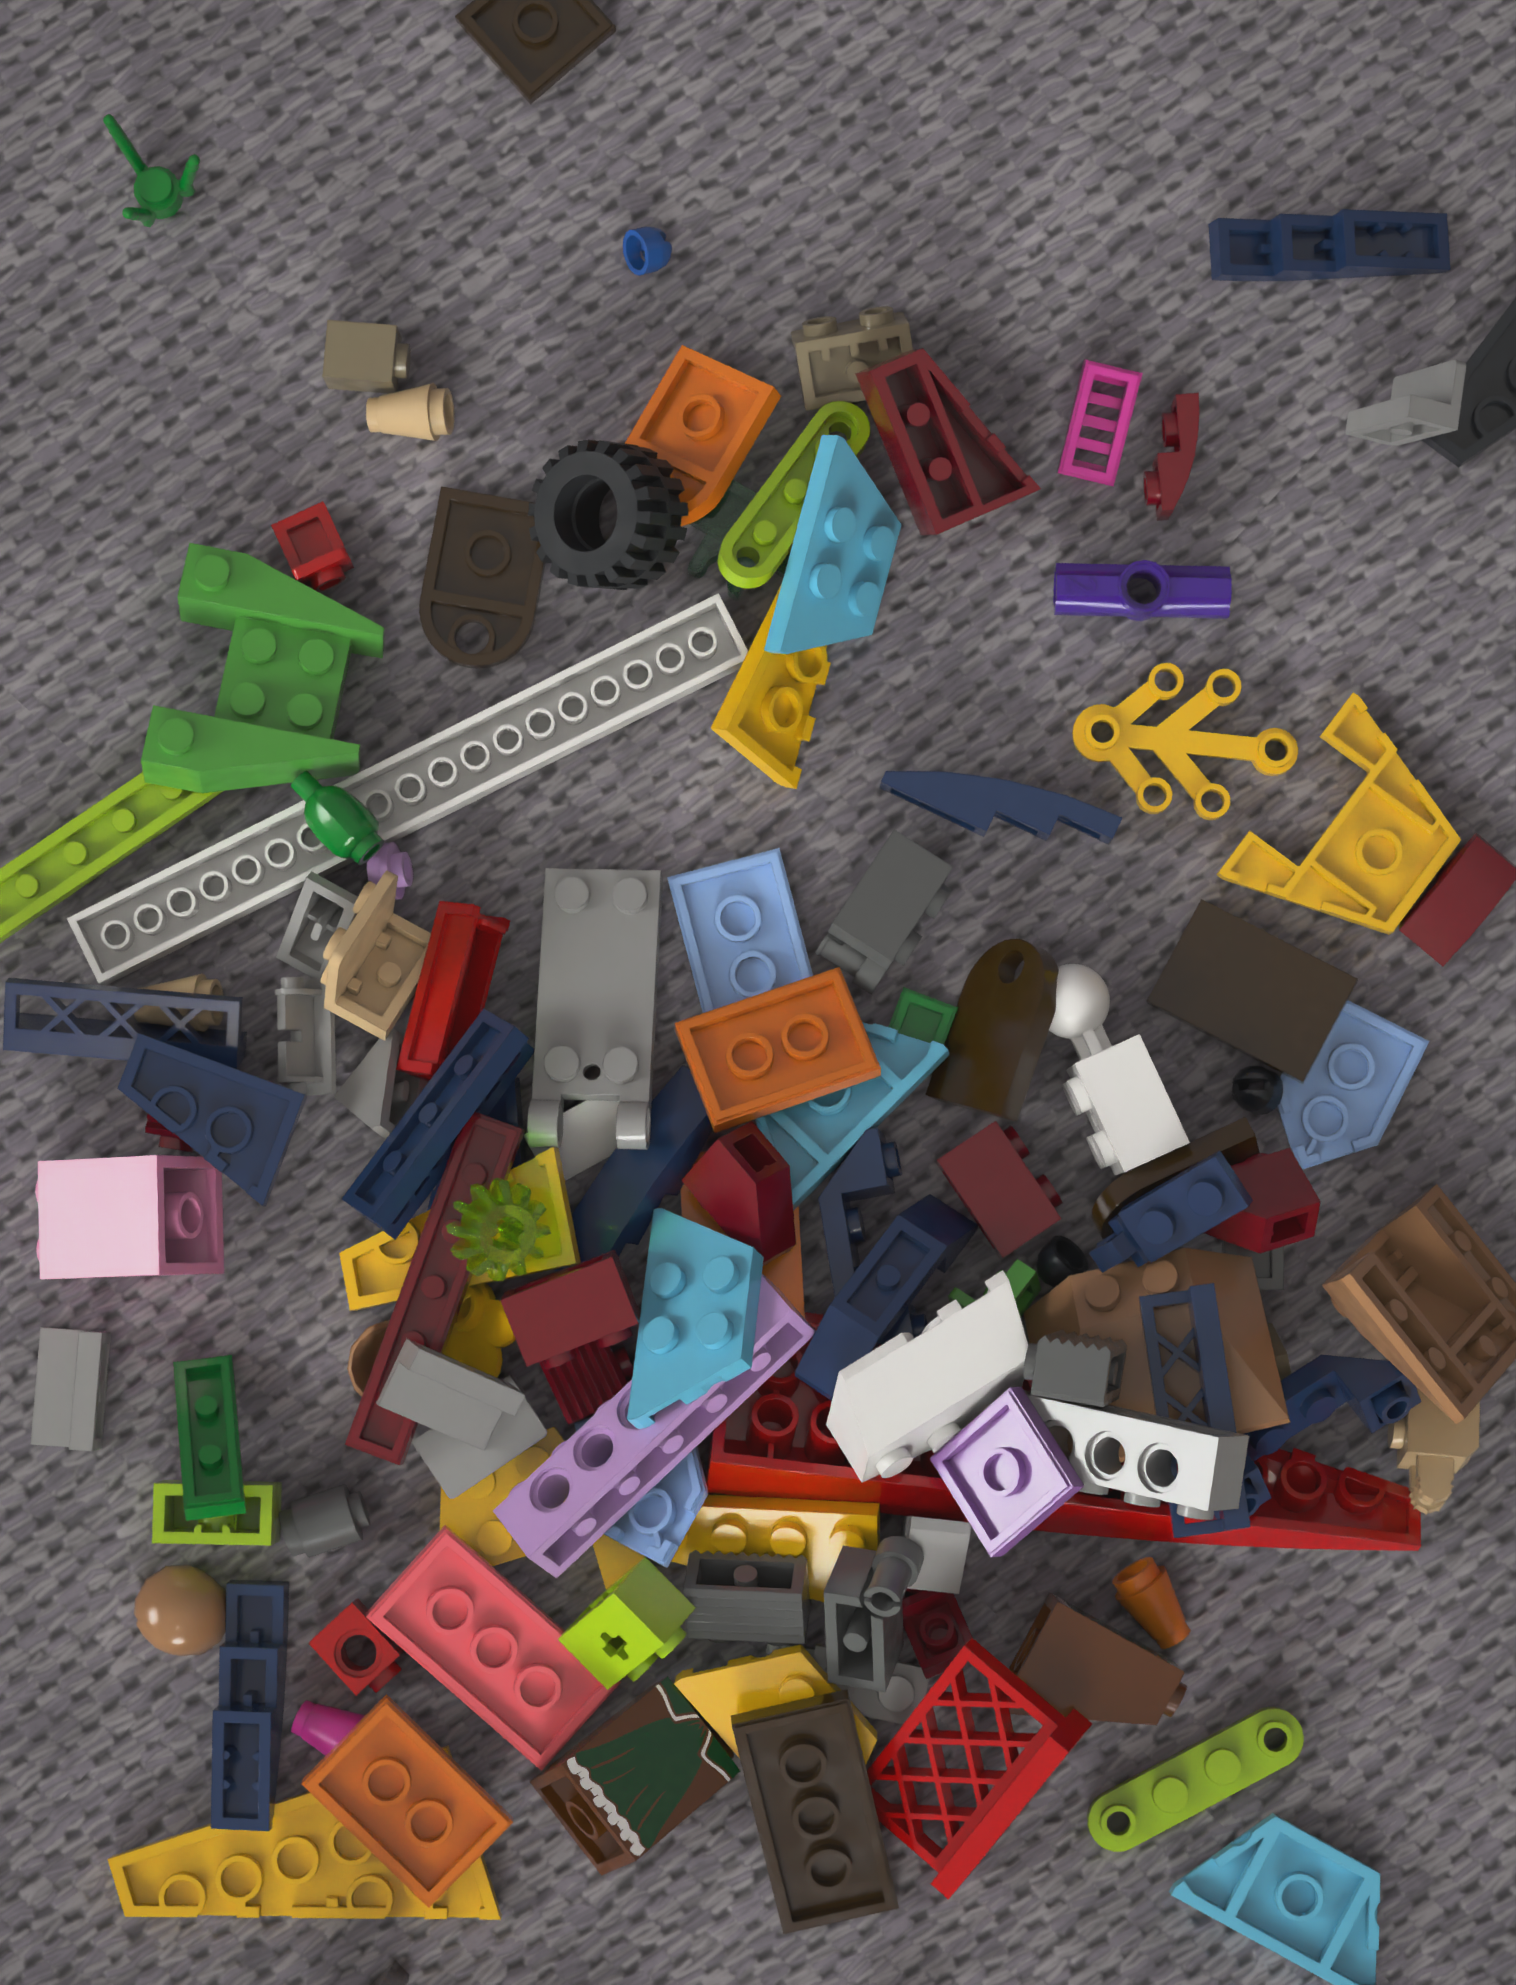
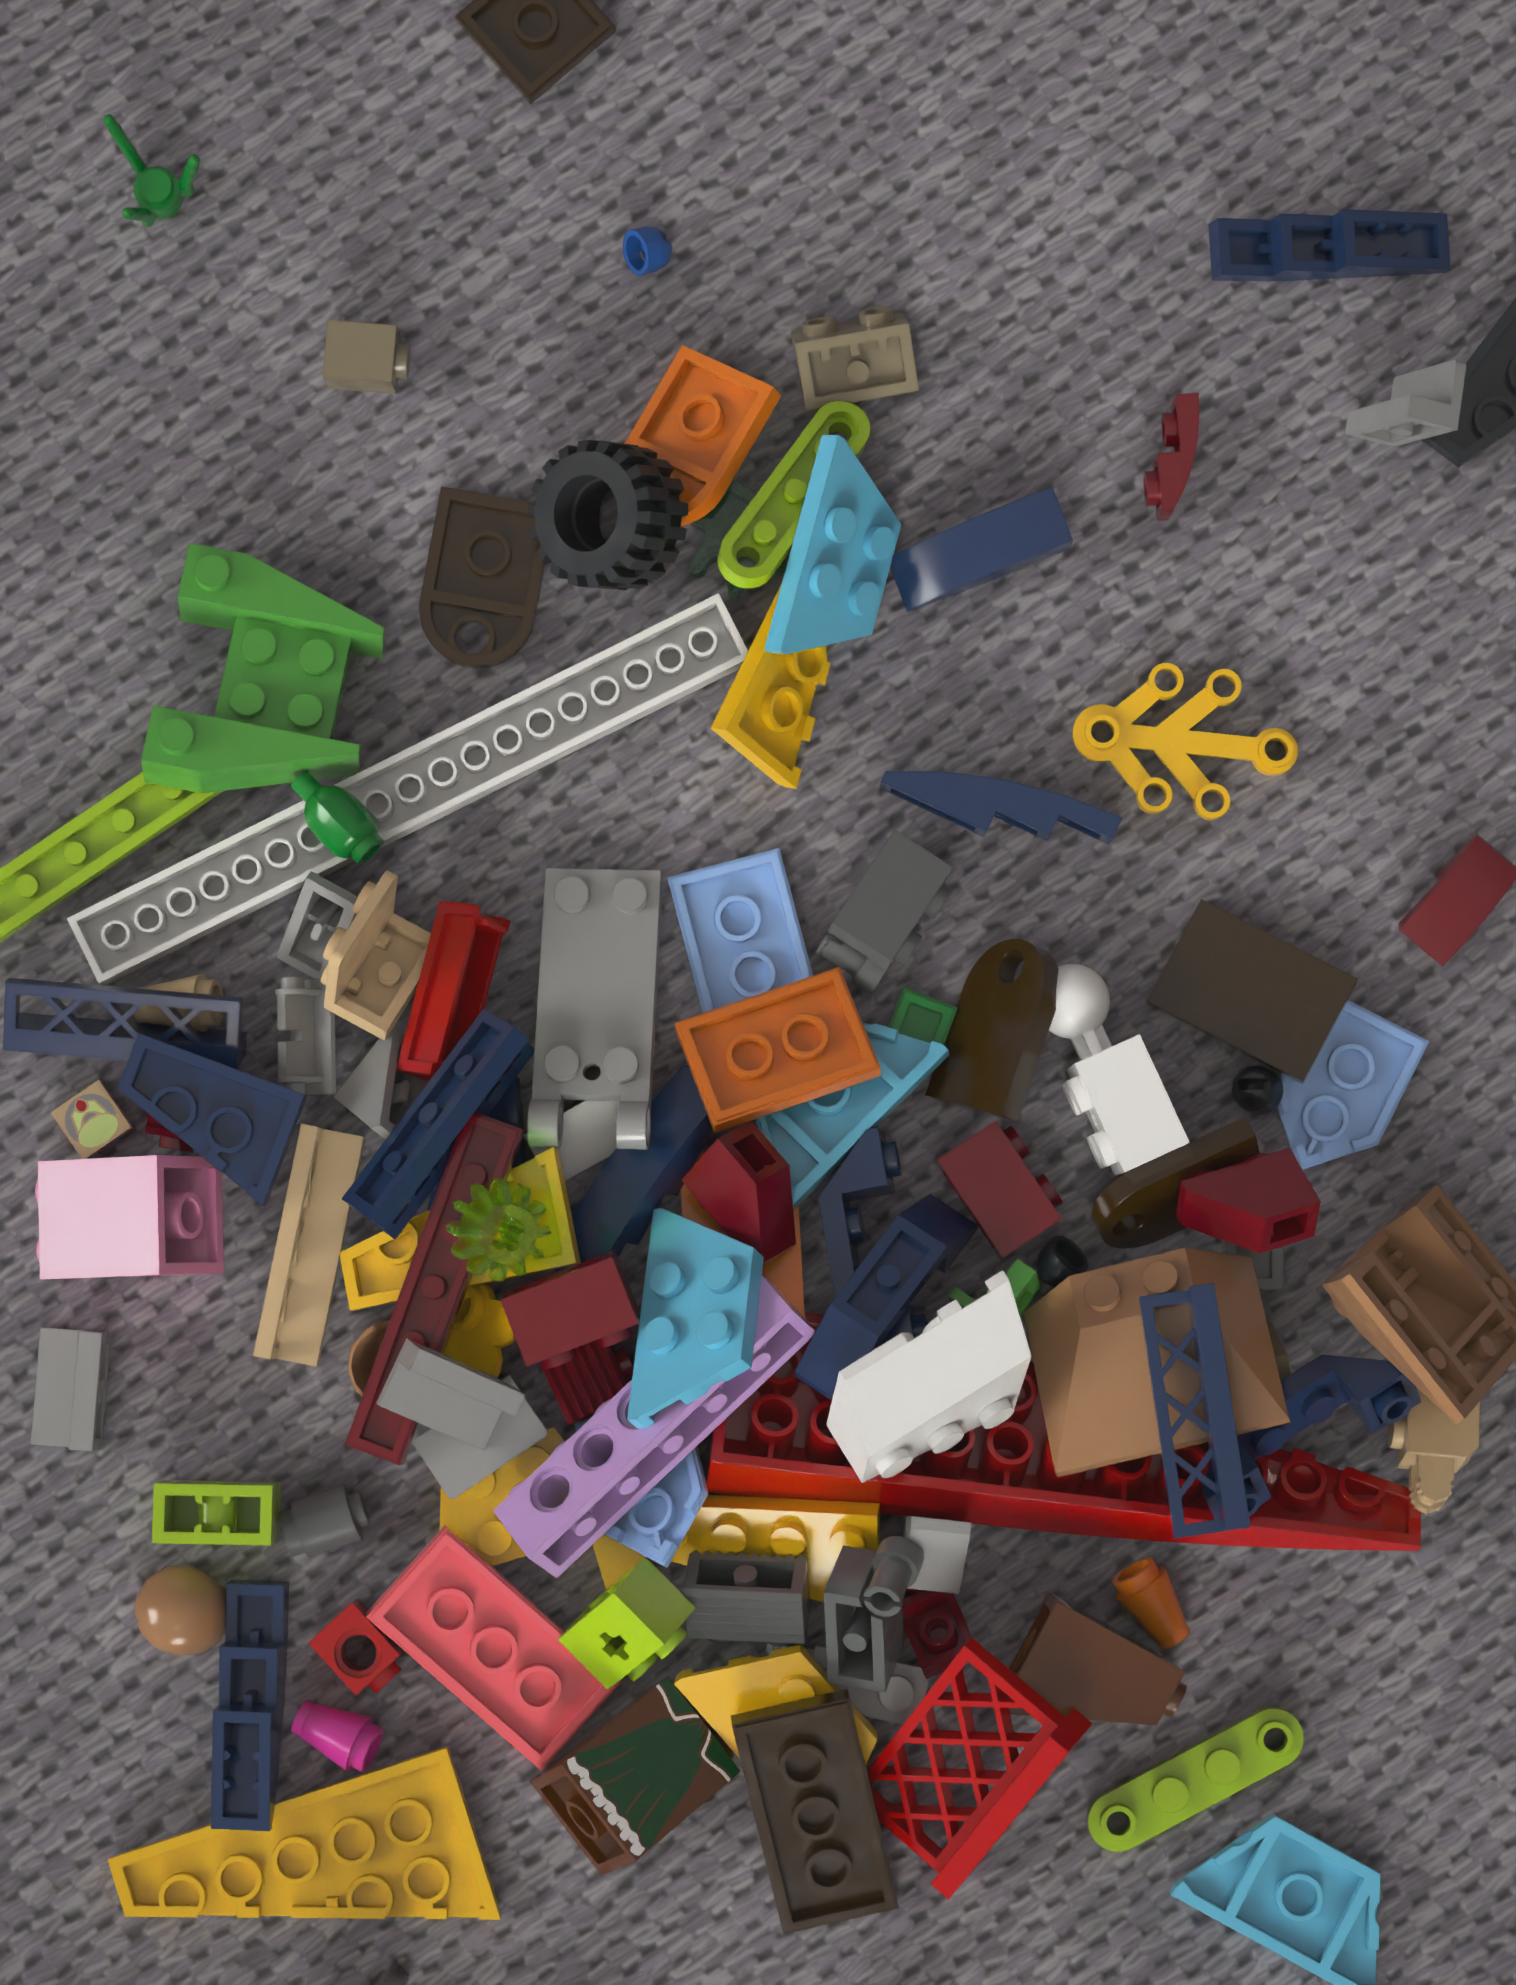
green tile [173,1355,246,1521] -> none
red bracket [271,501,354,592] -> none
orange tile [301,1694,513,1908] -> none
tan cone [366,383,454,441] -> none
lavender plate [367,842,413,900] -> none
dark red wedge [855,348,1041,535] -> none
tile [930,1387,1084,1557] -> none
dark grey brick [1024,1330,1127,1407] -> none
light grey brick [1024,1390,1249,1520] -> none
dark purple piece [1053,560,1232,621] -> none
dark pink slope [1057,359,1143,487] -> none
dark blue hinge [1089,1150,1253,1273] -> none
yellow wing [1216,692,1461,935] -> none
none -> tile [51,1080,134,1159]
none -> tan fence [253,1124,366,1367]
none -> dark blue slope [890,487,1073,612]

